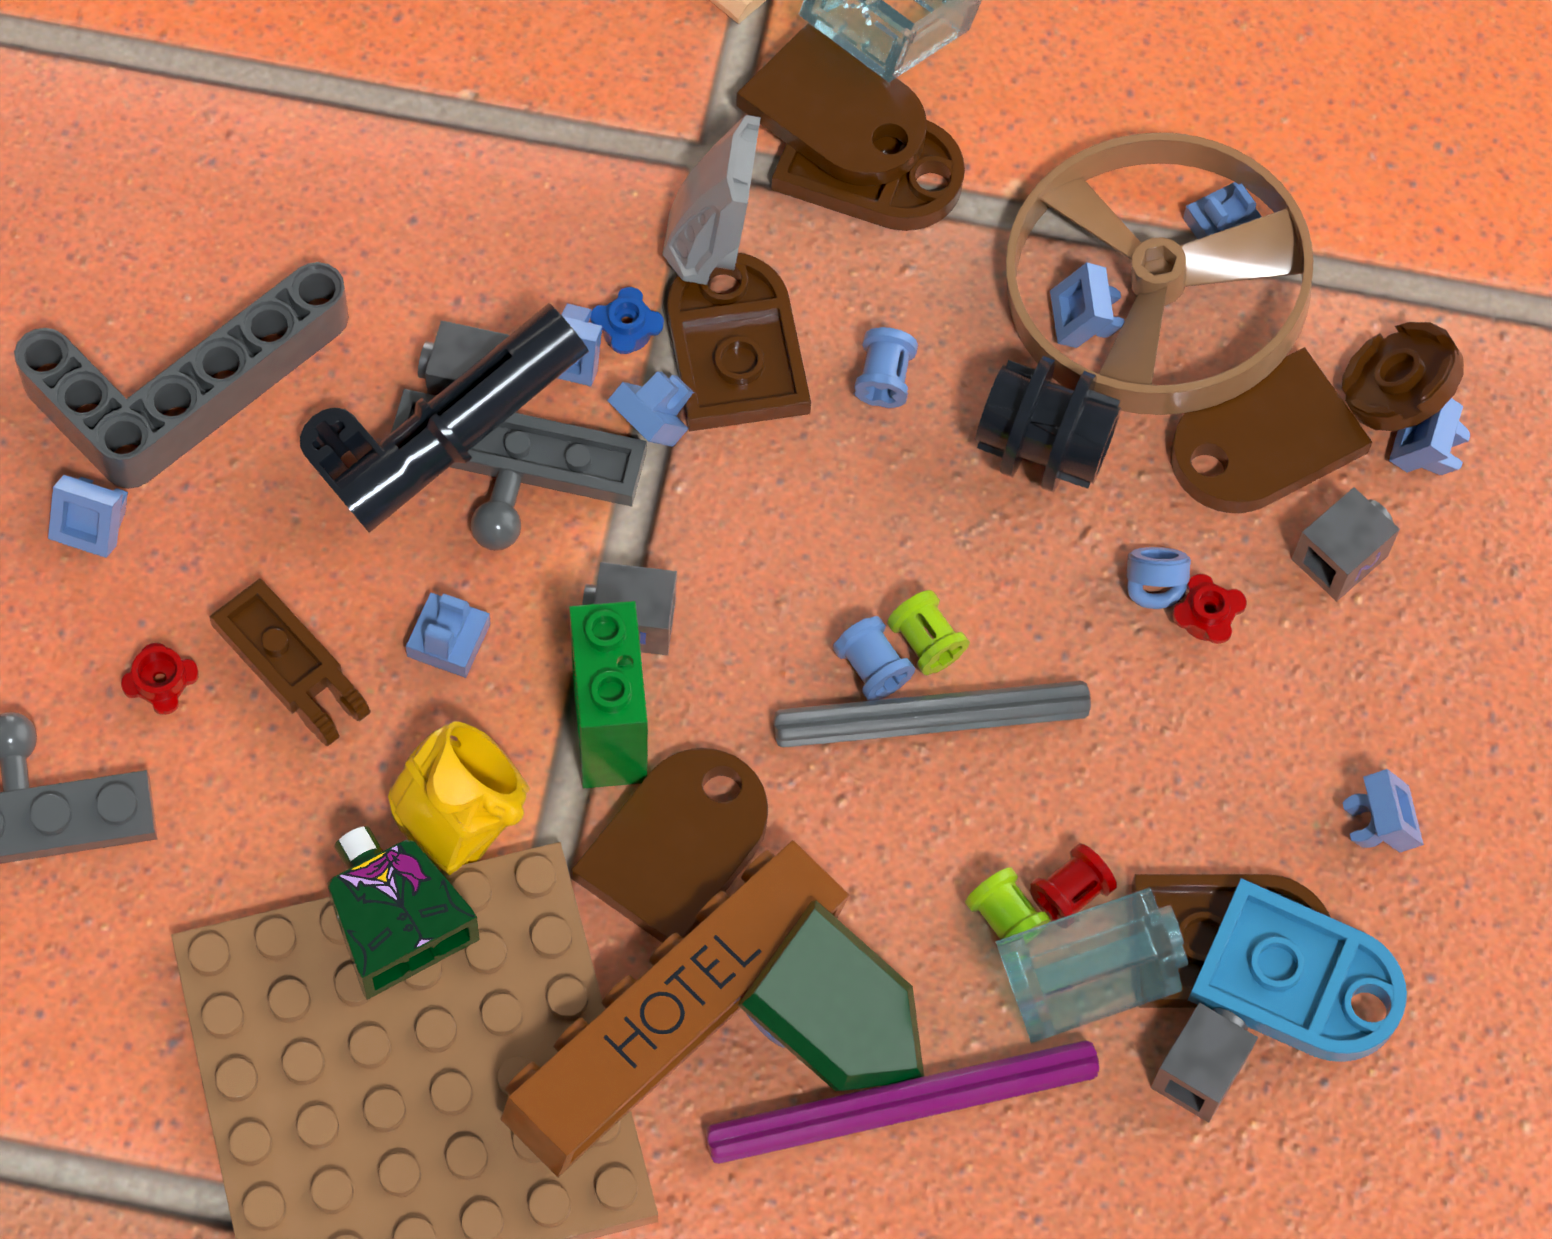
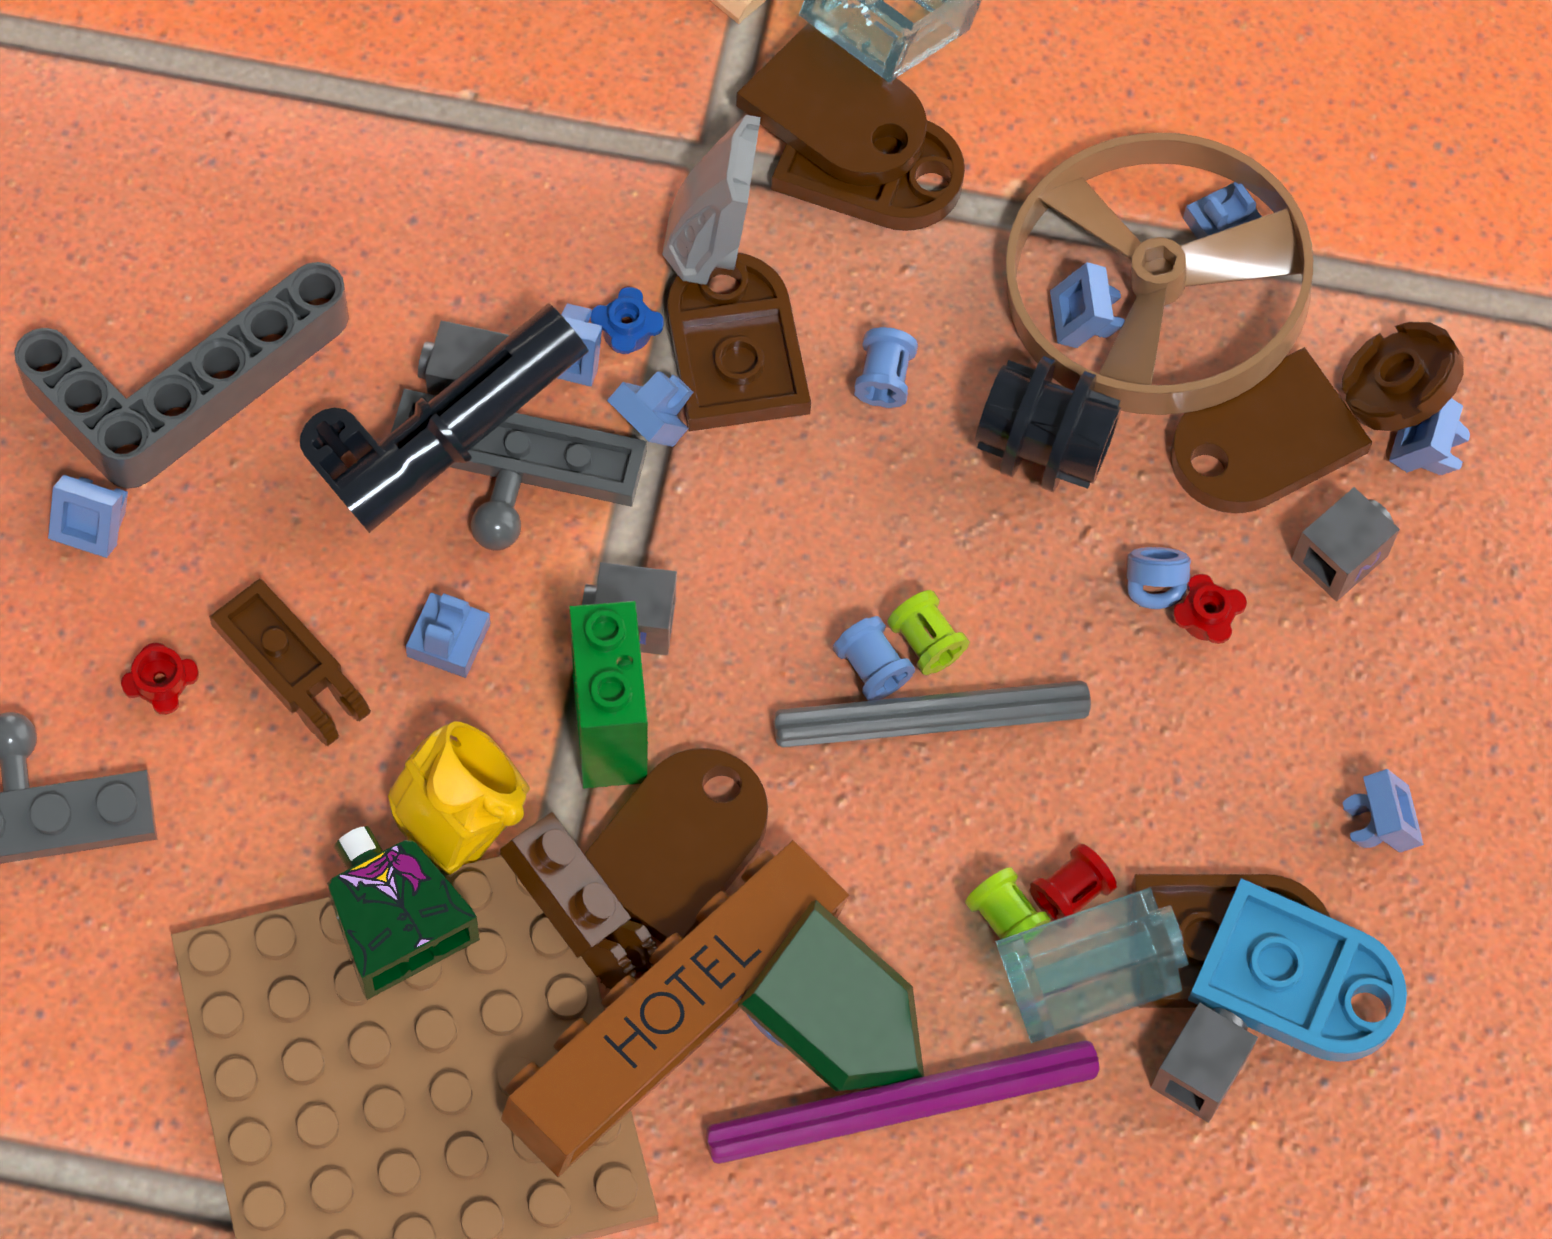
none -> reddish brown hinge [500,812,658,989]

